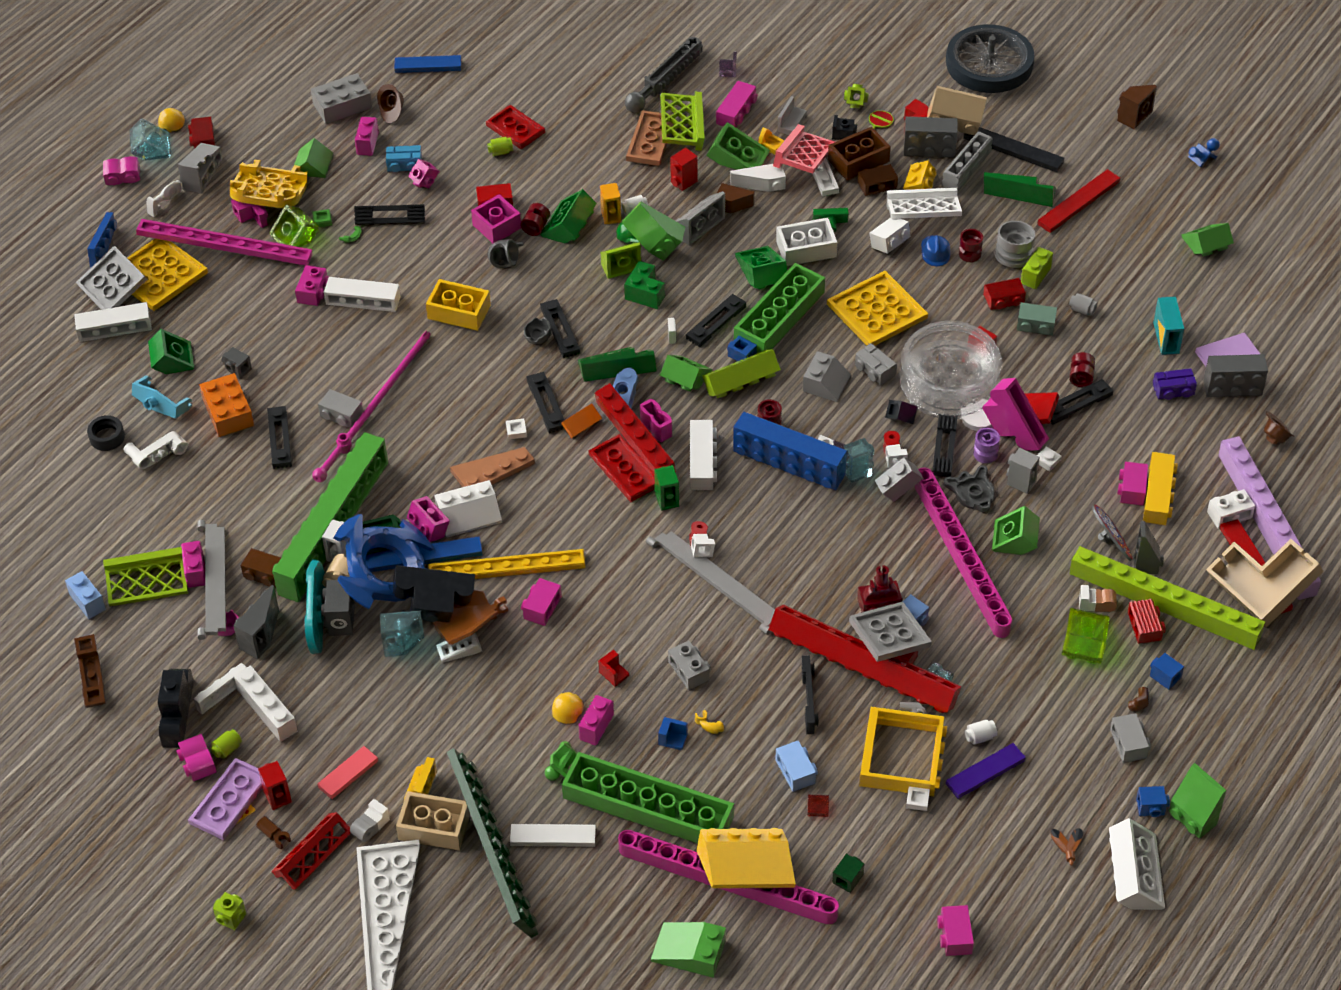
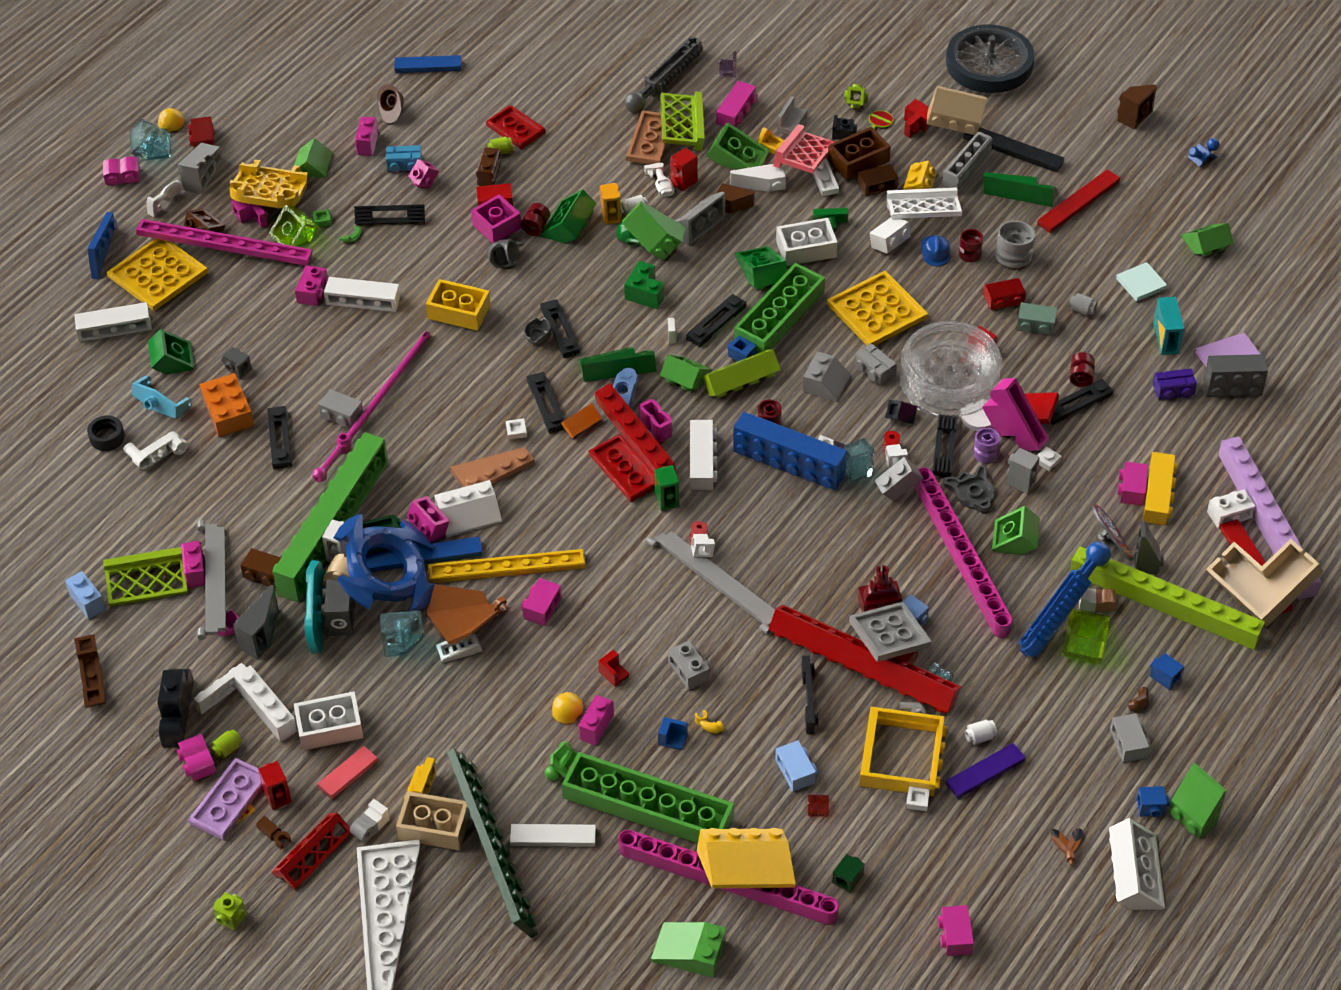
light grey plate [75,246,148,310] -> none
light grey brick [311,73,372,124] -> none
black brick [393,565,475,623] -> none
lime slope [600,242,641,279] -> none
dark grey brick [904,117,957,158] -> none
lime brick [1021,247,1053,289] -> none
red brick [1127,599,1166,644] -> none
reddish brown piece [1264,411,1295,445] -> none
none -> reddish brown bracket [184,208,225,232]
none -> white brick [294,692,363,751]
none -> reddish brown brick [476,147,501,186]
none -> white piece [644,163,675,197]
none -> blue gear [1019,541,1111,657]
none -> light aqua tile [1116,262,1167,302]

